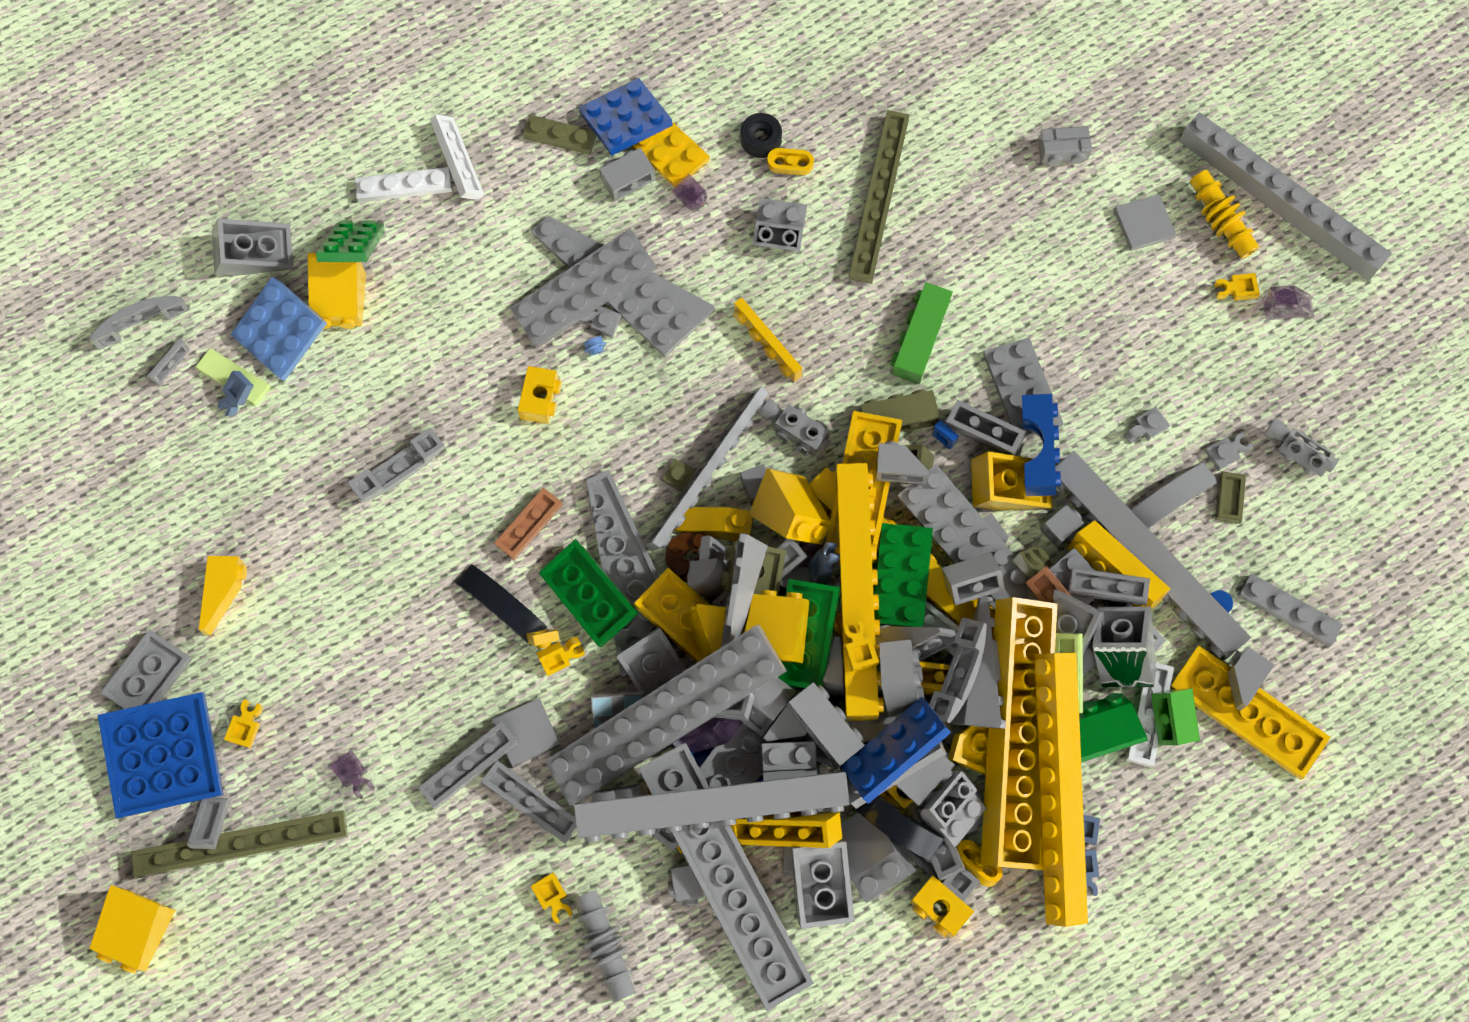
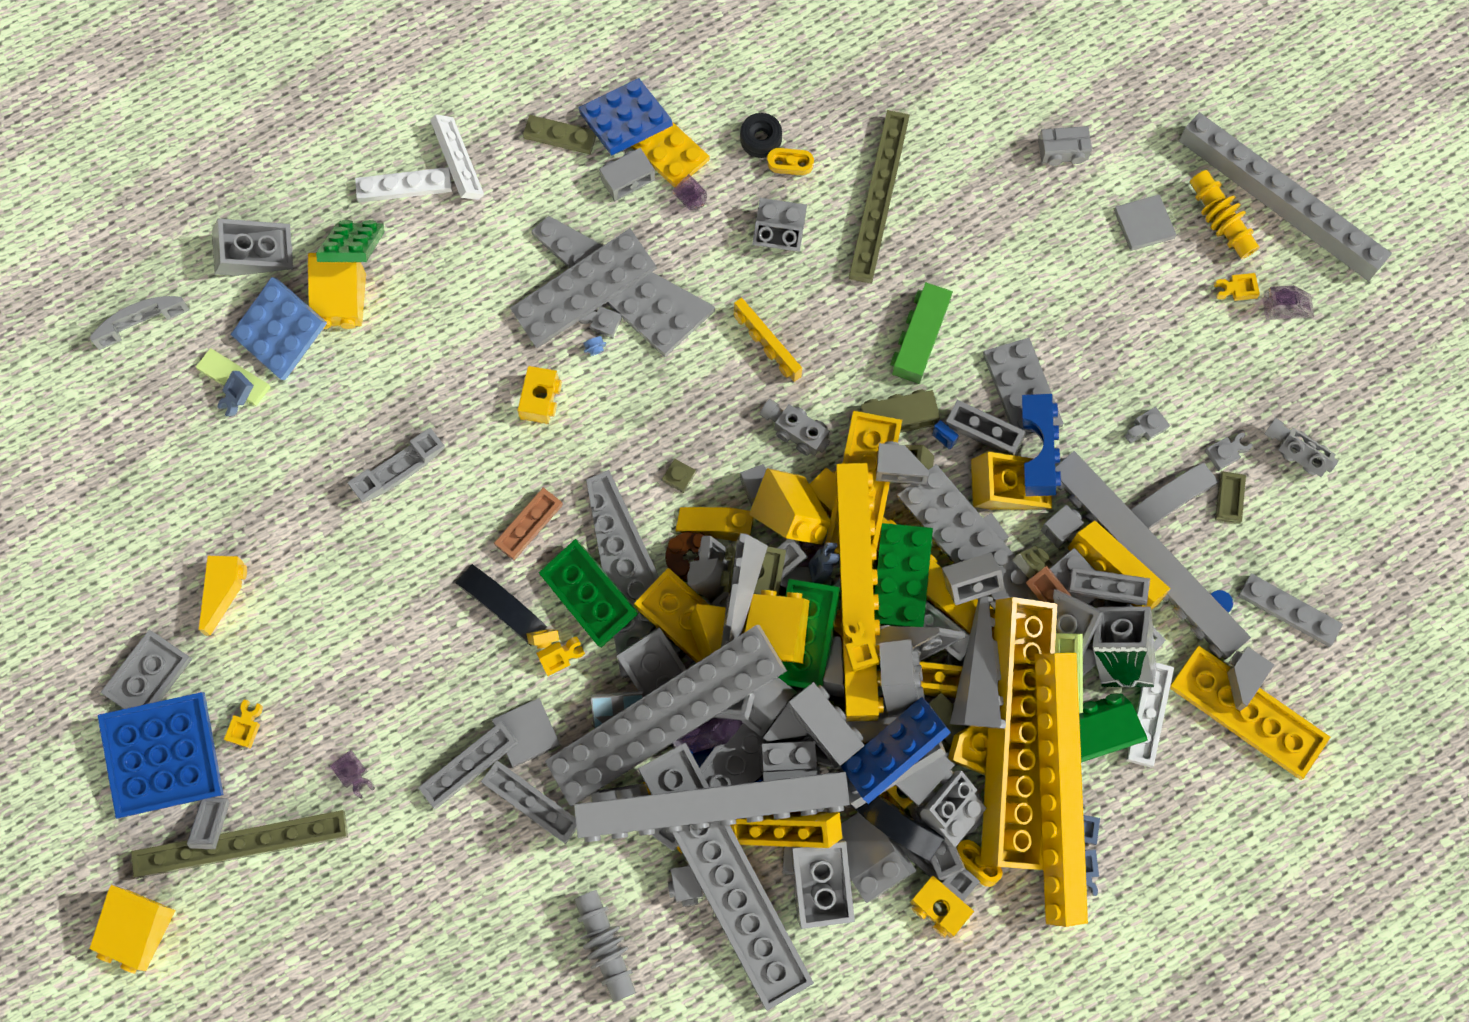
light grey slope [145,338,190,386] -> none
yellow plate [531,872,573,924] -> none
light grey plate [644,386,769,551] -> none
light grey slope [929,617,987,724] -> none
bright green brick [1151,688,1200,746] -> none

